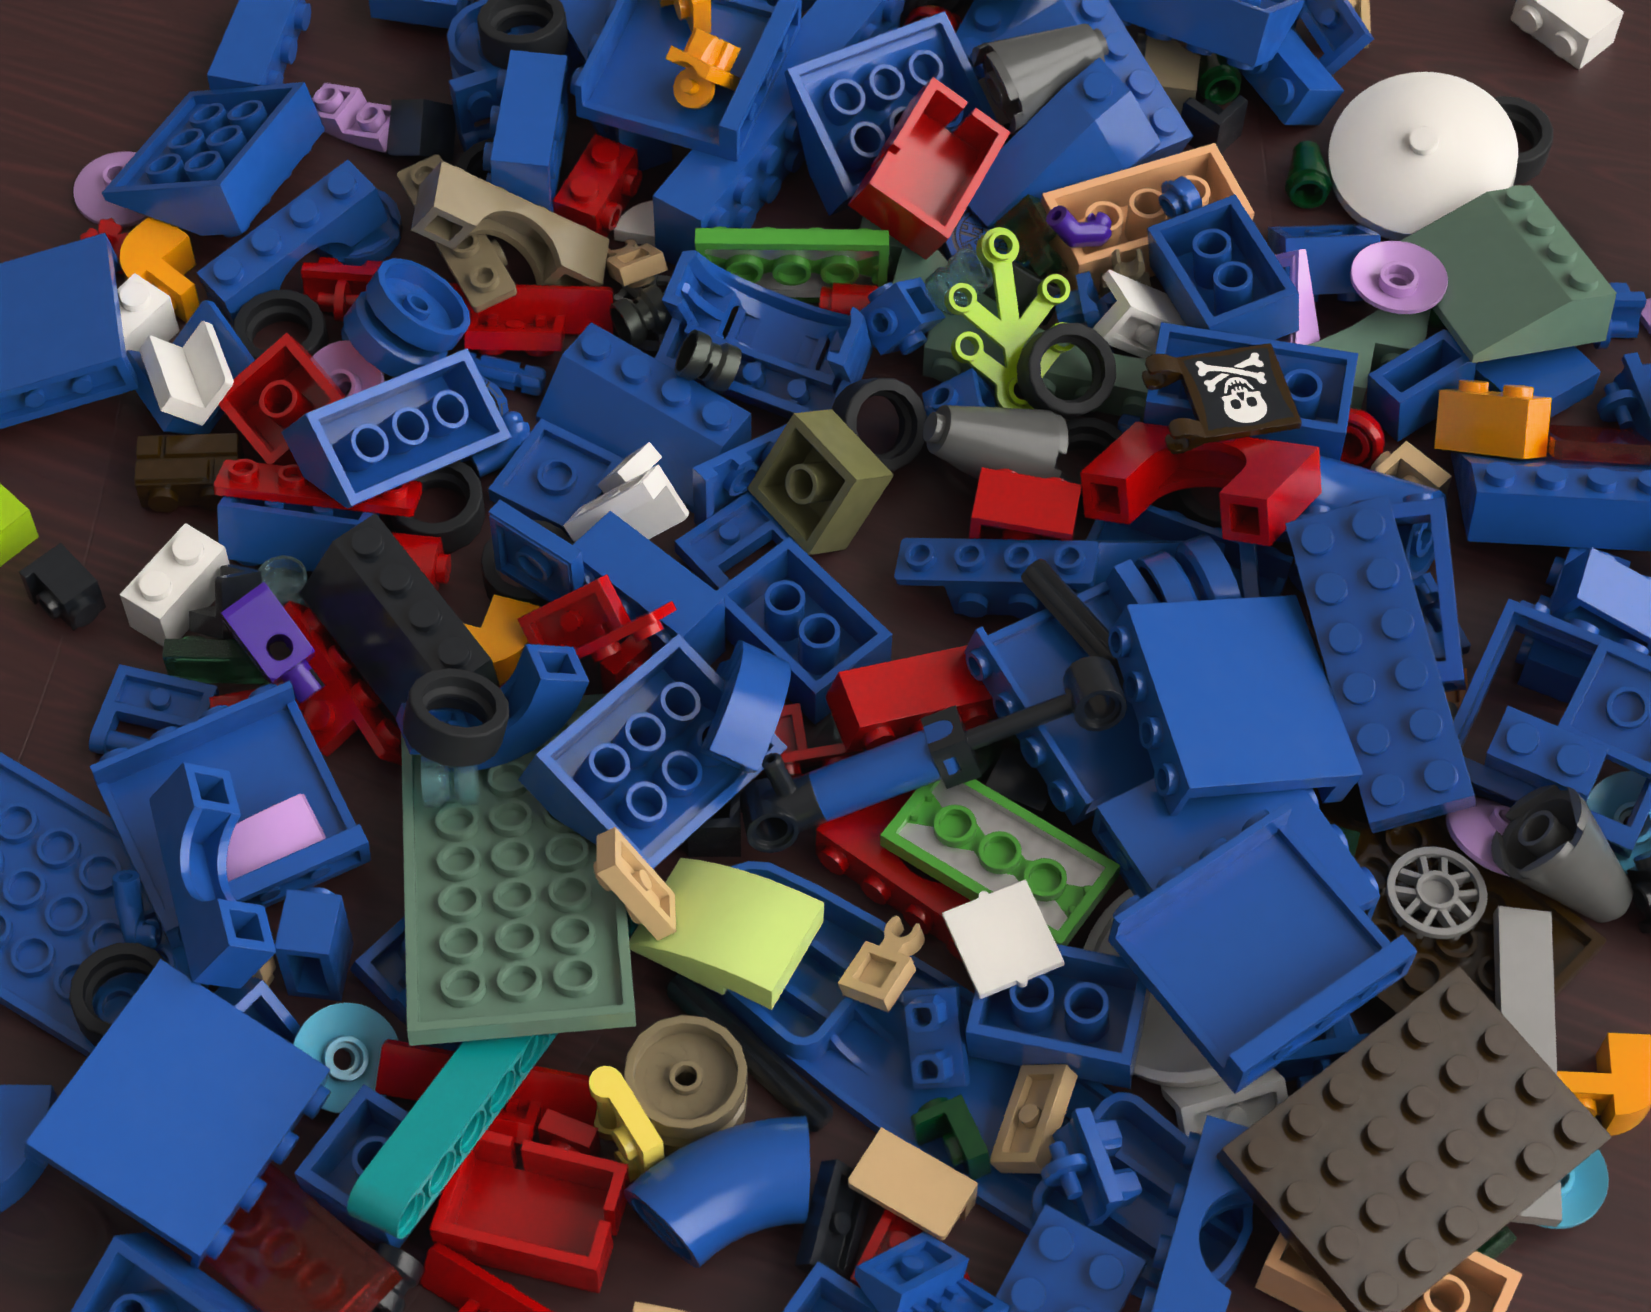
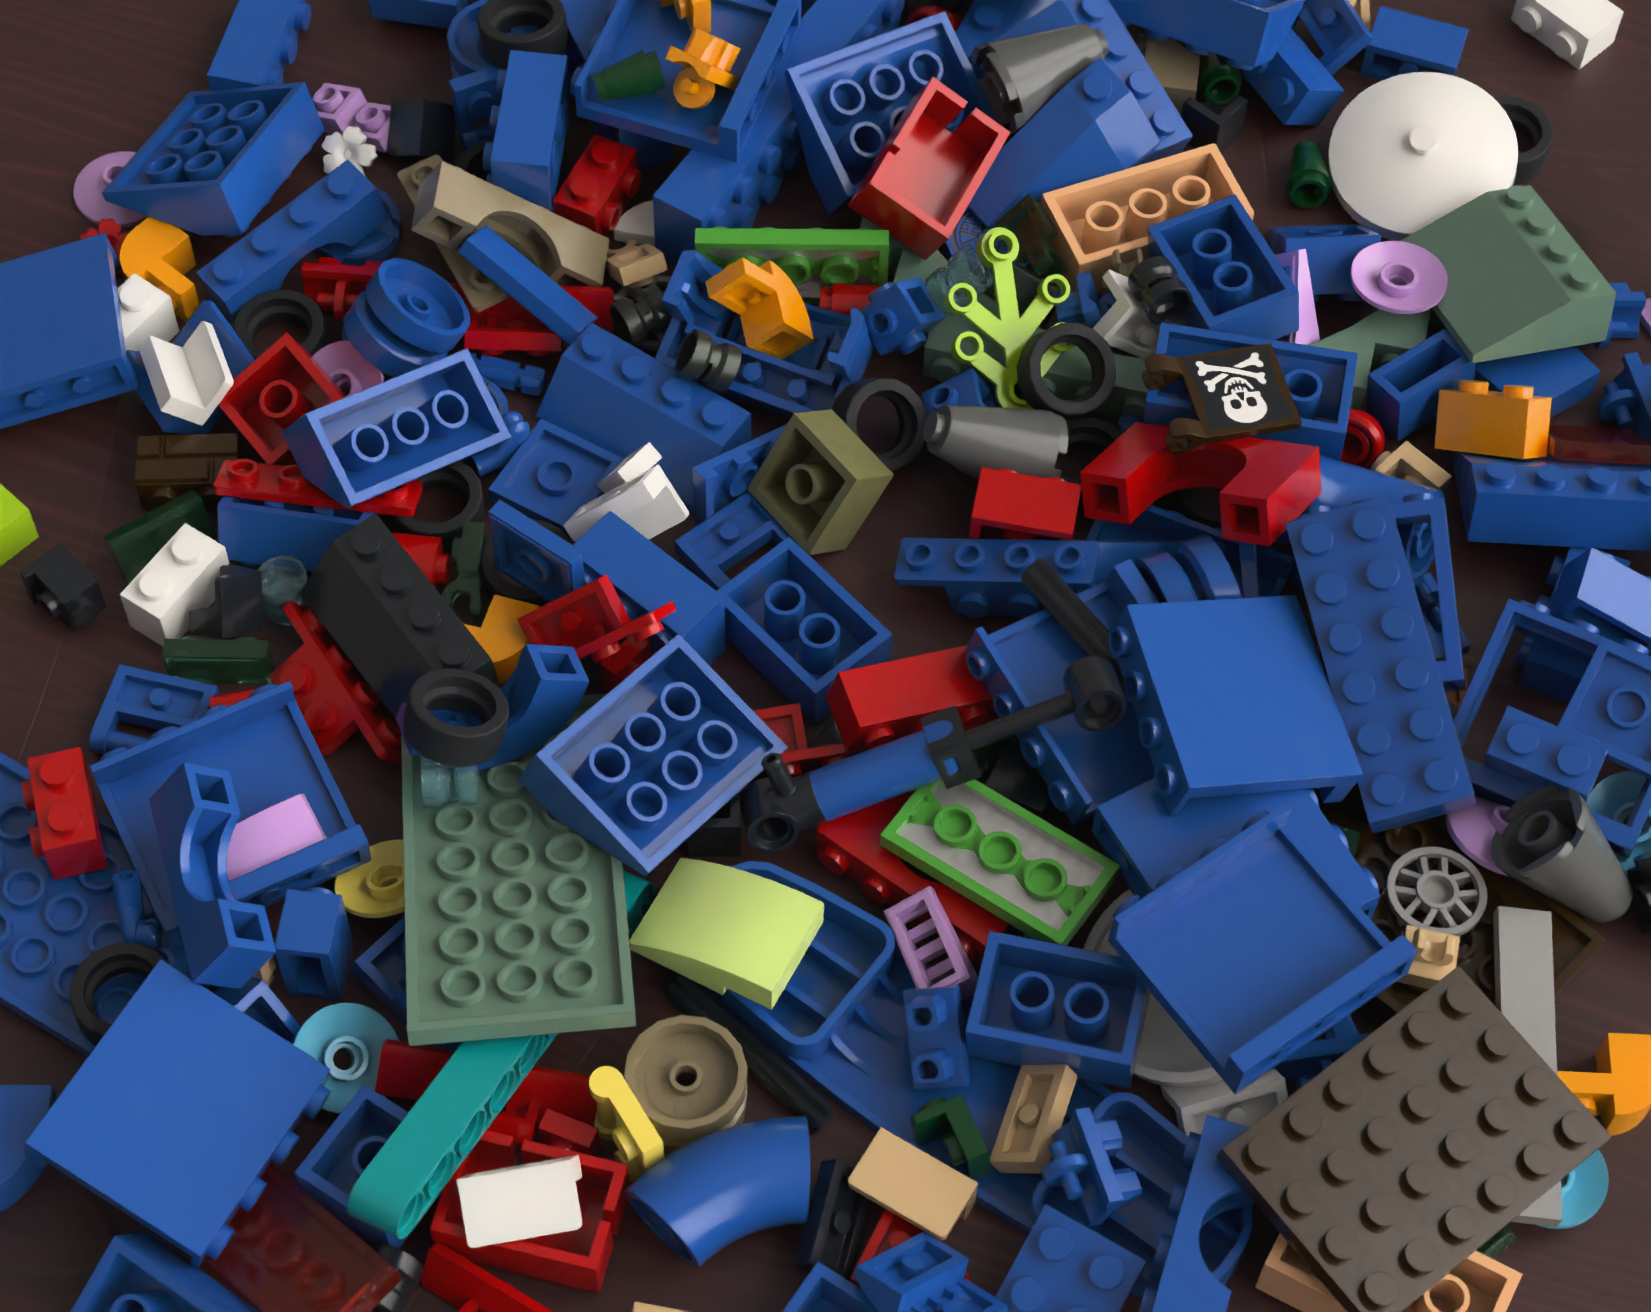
dark purple torso [221,582,325,704] -> none
tan plate [593,827,676,941] -> none
blue arch [699,640,791,774] -> none
tan plate [838,916,925,1013] -> none
white piece [942,879,1064,999] -> none
dark purple arm [1046,206,1112,248] -> none
blue plate [1159,176,1202,219] -> none
none -> red brick [21,747,108,880]
none -> clear green plate [103,490,218,584]
none -> white plant [322,126,378,176]
none -> light yellow dish [335,839,405,918]
none -> clear green plate [442,521,490,616]
none -> white panel [457,1154,583,1248]
none -> blue tile [458,225,598,345]
none -> dark green cone [593,49,666,102]
none -> light orange brick [705,257,814,360]
none -> lavender slope [884,886,978,1001]
none -> black wheel [1128,256,1193,325]
none -> blue brick [1360,6,1469,81]
none -> tan tile [1396,925,1460,989]

